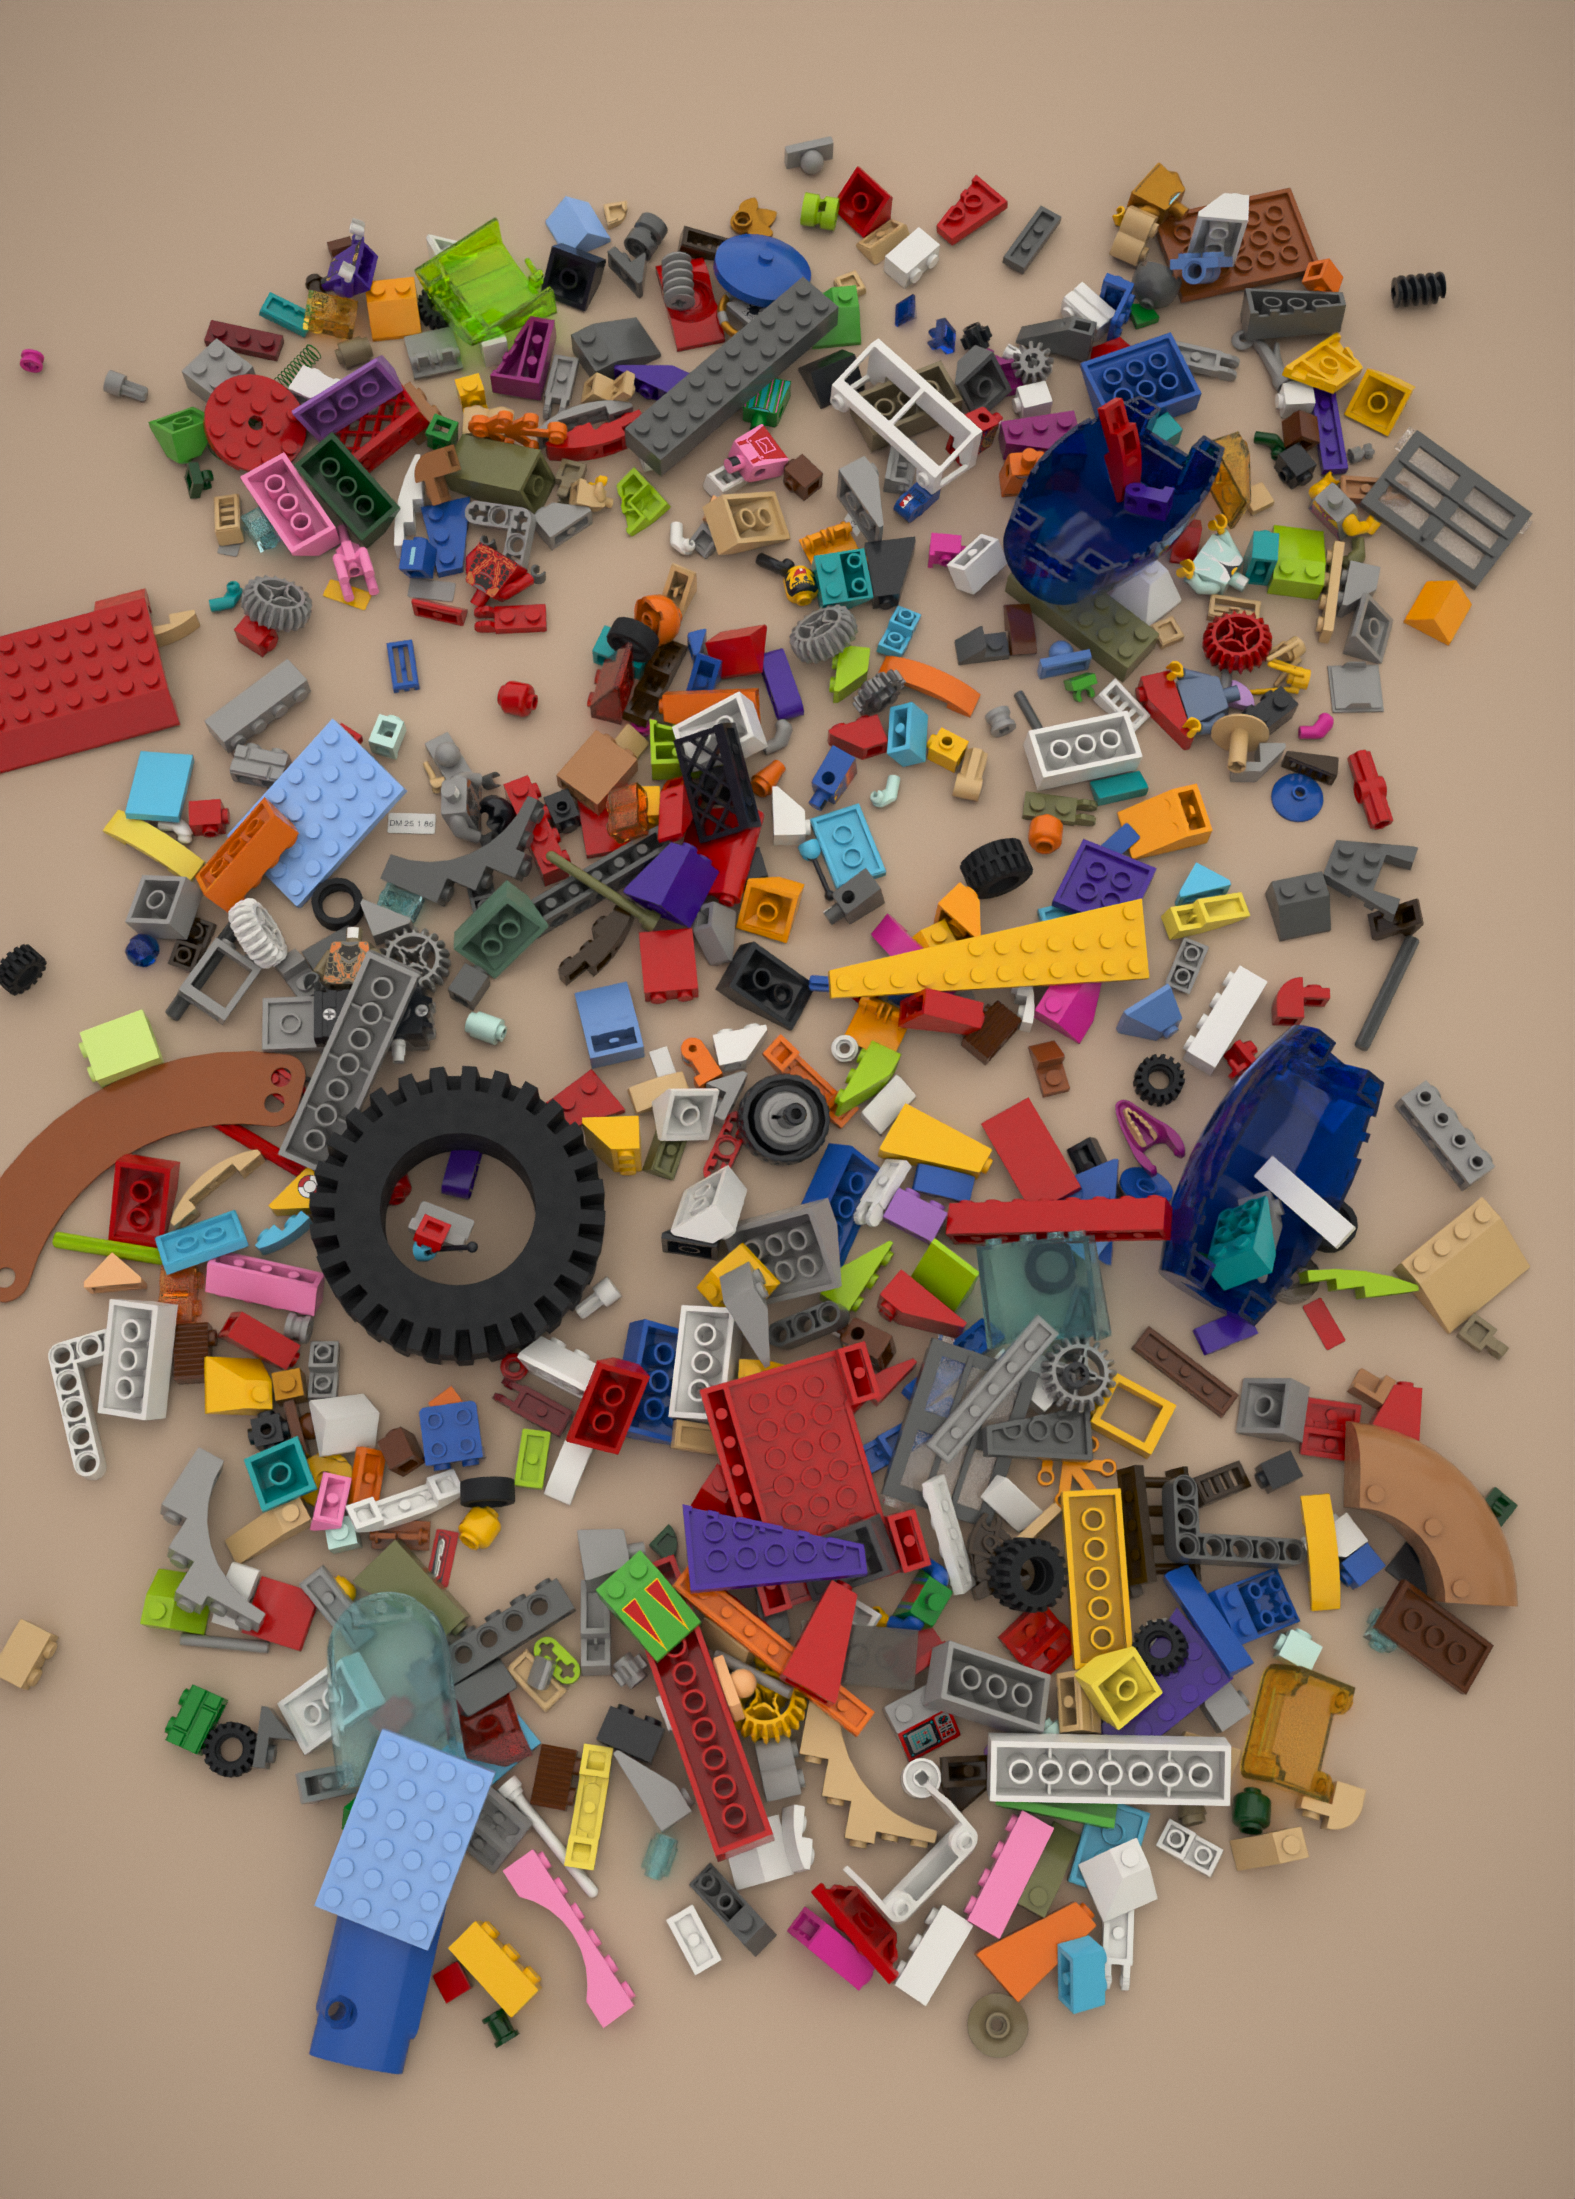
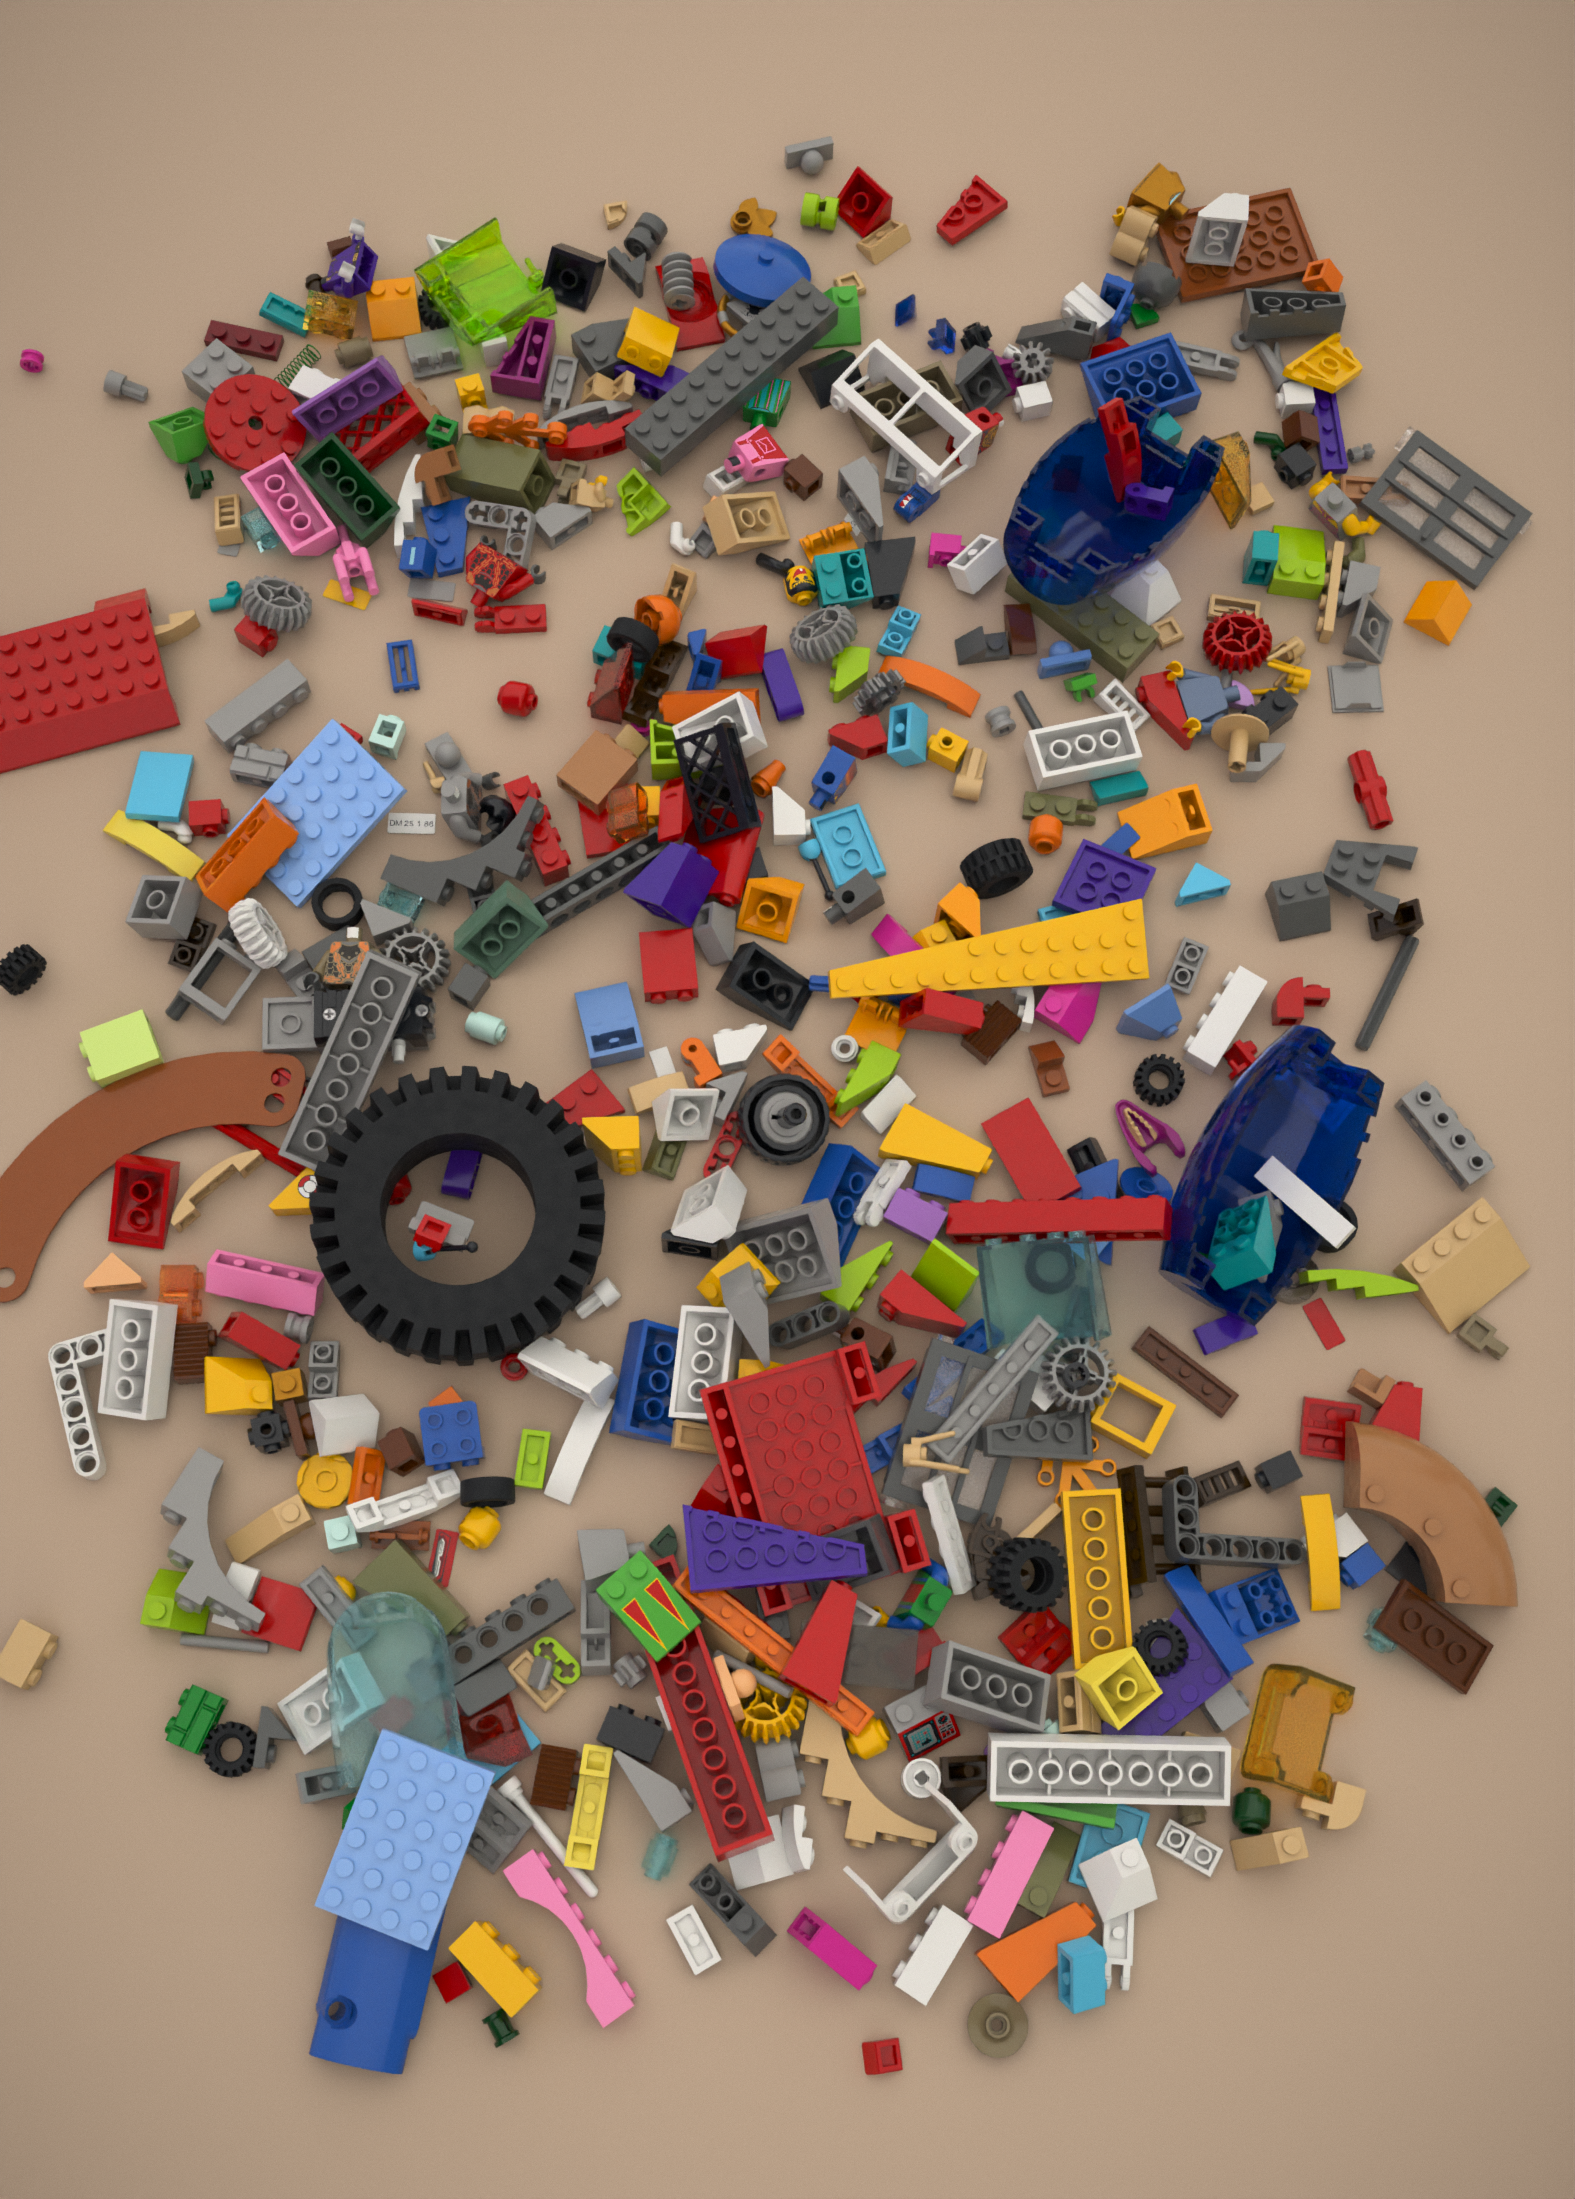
lime axle [52,1232,189,1269] -> none
clear blue piece [125,934,160,968] -> none
medium azure tile [155,1210,249,1275] -> none
teal slope [244,1436,317,1513] -> none
medium azure slope [255,1211,313,1255] -> none
bright pink slope [310,1472,352,1531] -> none
dark red hinge [492,1377,574,1438] -> none
black brick [543,788,581,834] -> none
light blue slope [545,196,611,252] -> none
olive piece [546,851,661,932] -> none
dark brown slope [558,898,636,986] -> none
red slope [565,1357,650,1455] -> none
dark brown slope [677,226,729,260] -> none
light grey arm [763,719,792,755] -> none
red wing [811,1883,899,1984] -> none
light aqua arm [870,775,901,808] -> none
white brick [884,227,940,289] -> none
white slope [980,1475,1043,1533] -> none
magenta wedge [998,410,1085,470] -> none
orange torso [999,448,1049,497] -> none
dark grey plate [1002,206,1061,274] -> none
light yellow slope [1161,892,1250,940] -> none
red slope [1169,516,1202,564] -> none
medium blue plate [1170,252,1233,284] -> none
light aqua torso [1176,514,1250,595] -> none
light grey slope [1236,1378,1310,1442] -> none
blue dish [1271,773,1323,822] -> none
light aqua brick [1273,1628,1323,1675] -> none
dark brown slope [1281,751,1339,785] -> none
dark pink arm [1298,713,1334,739] -> none
yellow slope [1344,368,1415,436] -> none
black piece [1391,272,1446,308] -> none
none -> yellow panel [617,306,680,377]
none -> yellow head [845,1716,891,1760]
none -> red slope [862,2038,903,2075]
none -> tan plant [903,1431,970,1474]

